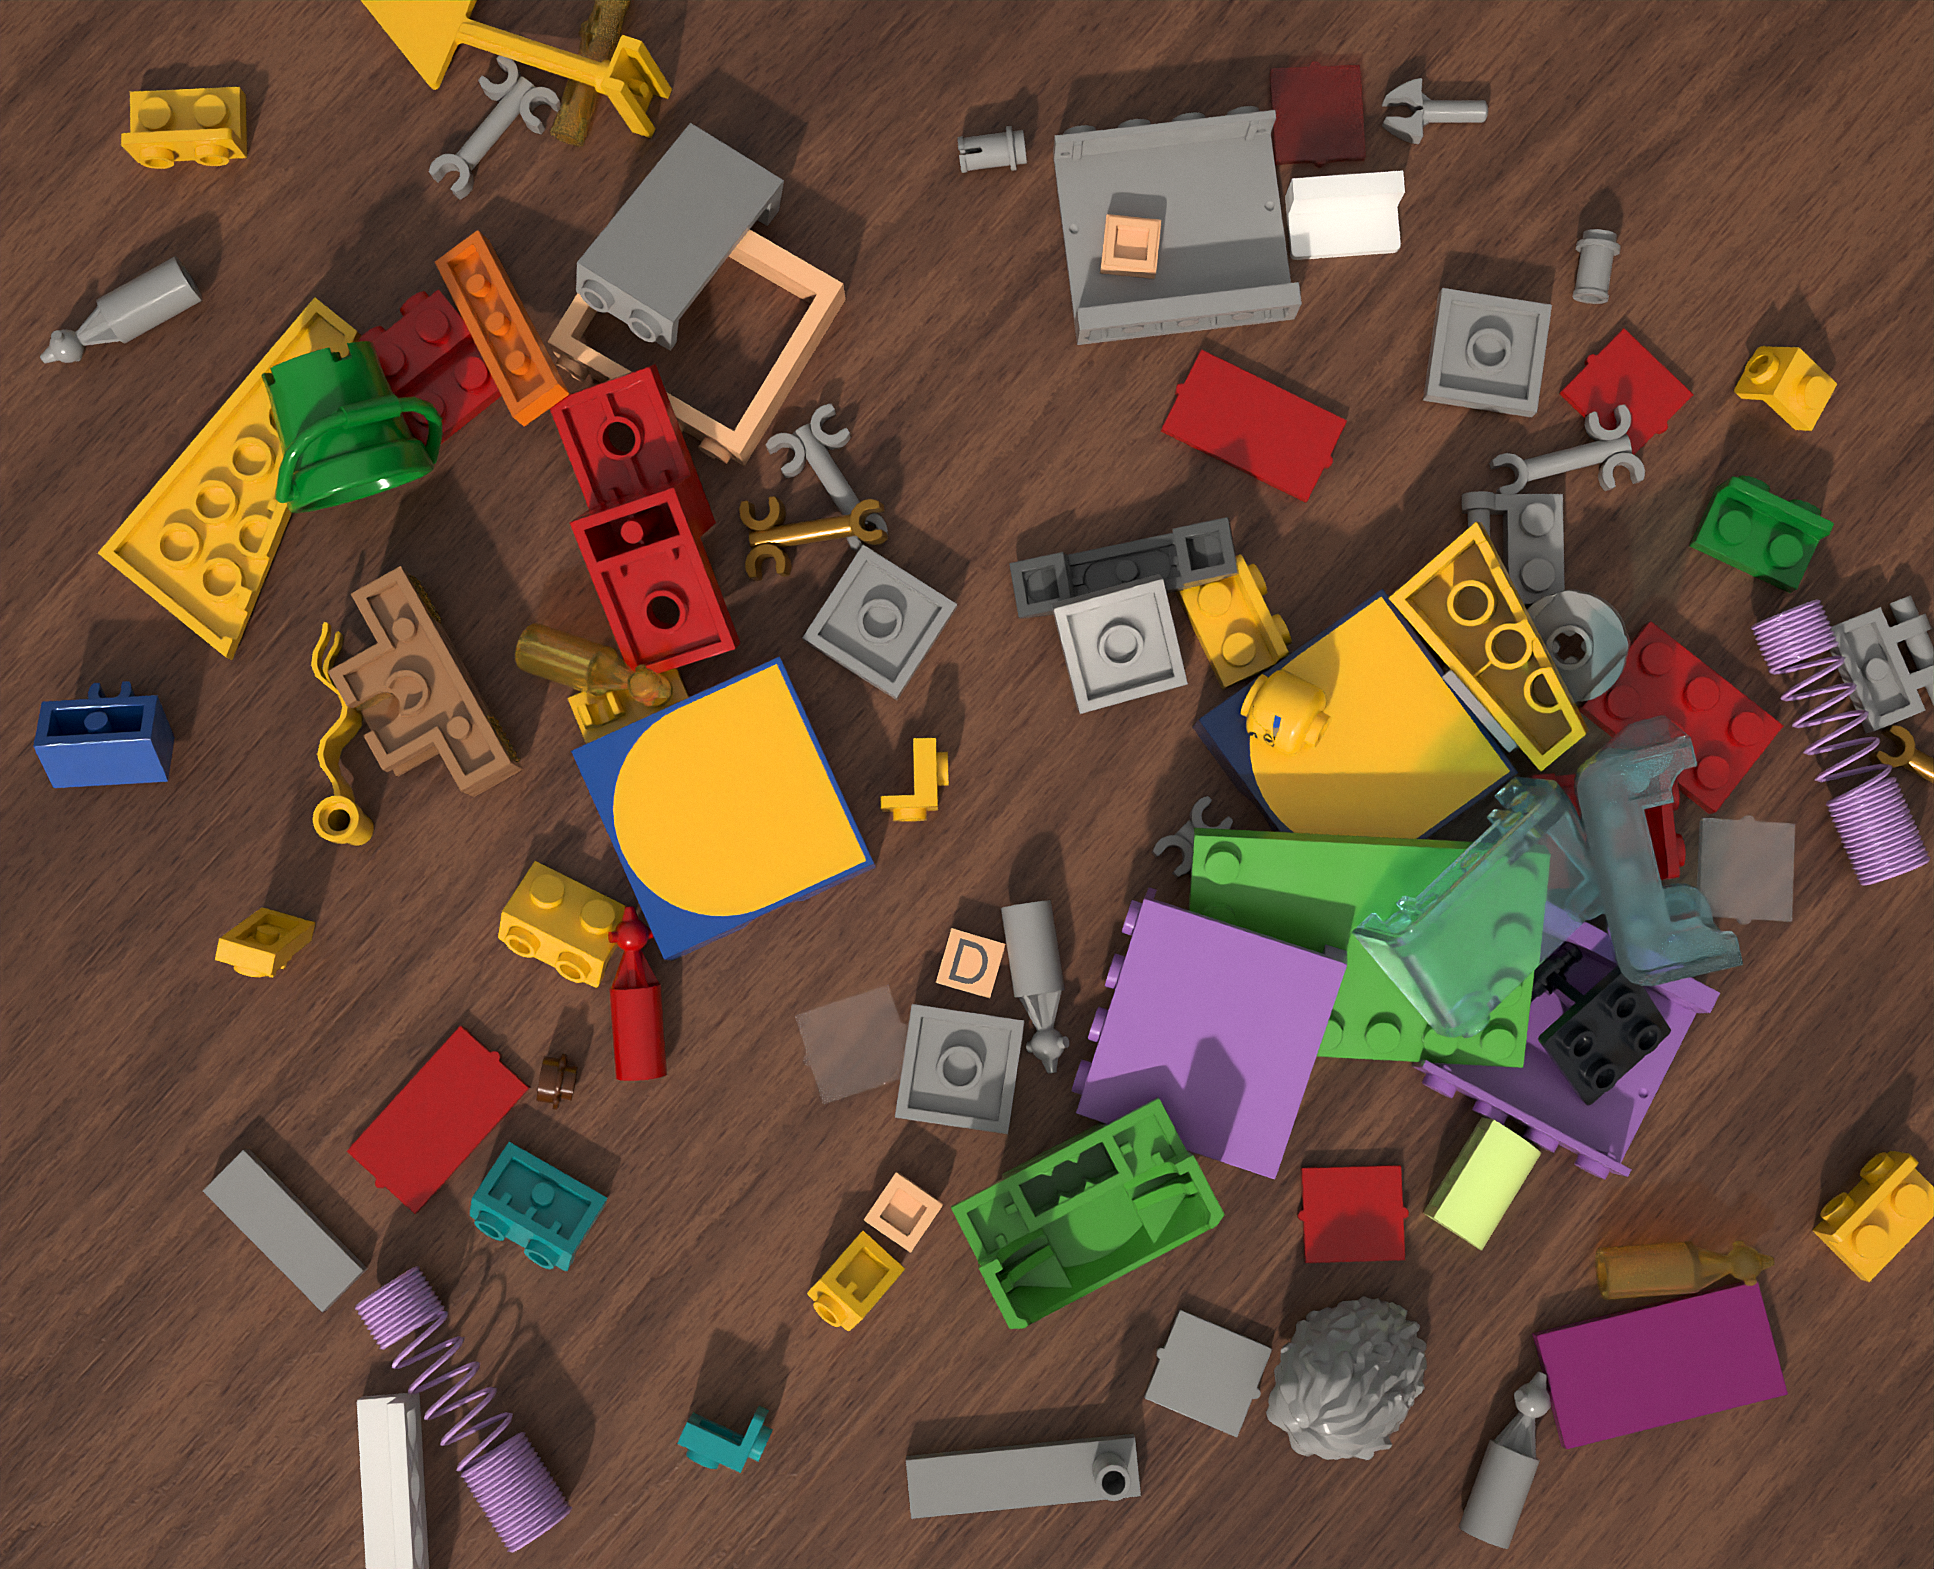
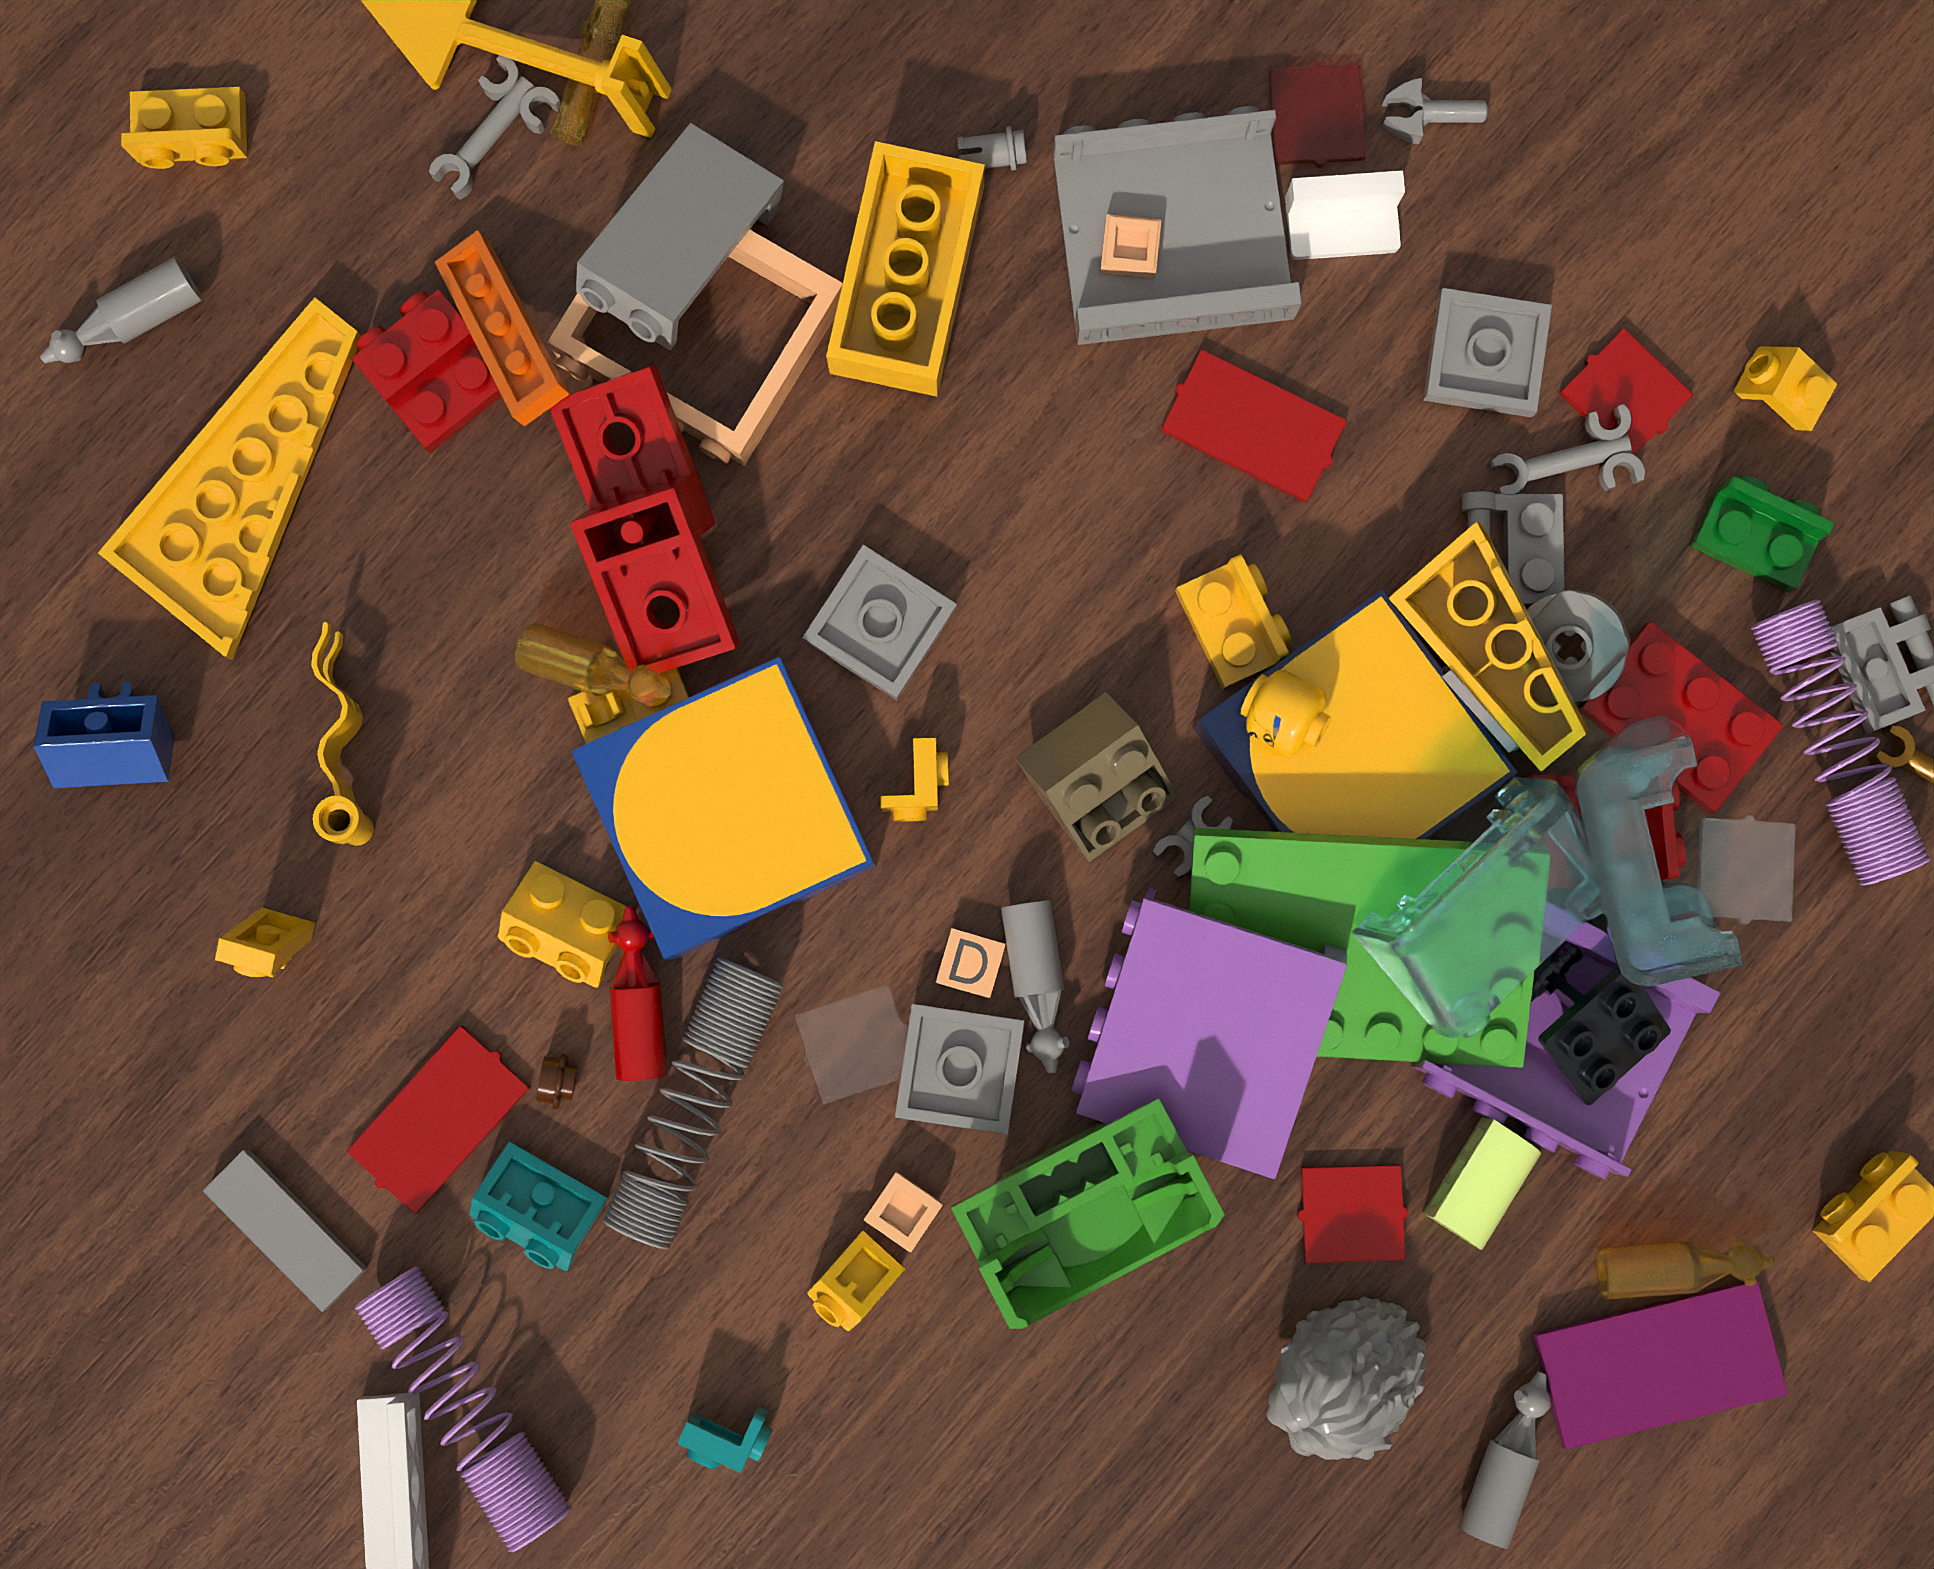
green piece [261,341,443,513] -> none
medium nougat piece [328,566,523,797] -> none
pearl gold bar [739,496,888,581] -> none
light grey bar [765,404,888,553] -> none
light grey piece [906,1434,1141,1519] -> none
dark grey slope [1009,517,1239,619] -> none
light grey plate [1051,574,1188,714] -> none
light grey piece [1144,1309,1272,1437] -> none
light grey pin [1572,229,1621,304] -> none
none -> light grey piece [602,957,785,1249]
none -> yellow brick [826,141,985,397]
none -> dark tan slope [1015,692,1179,863]

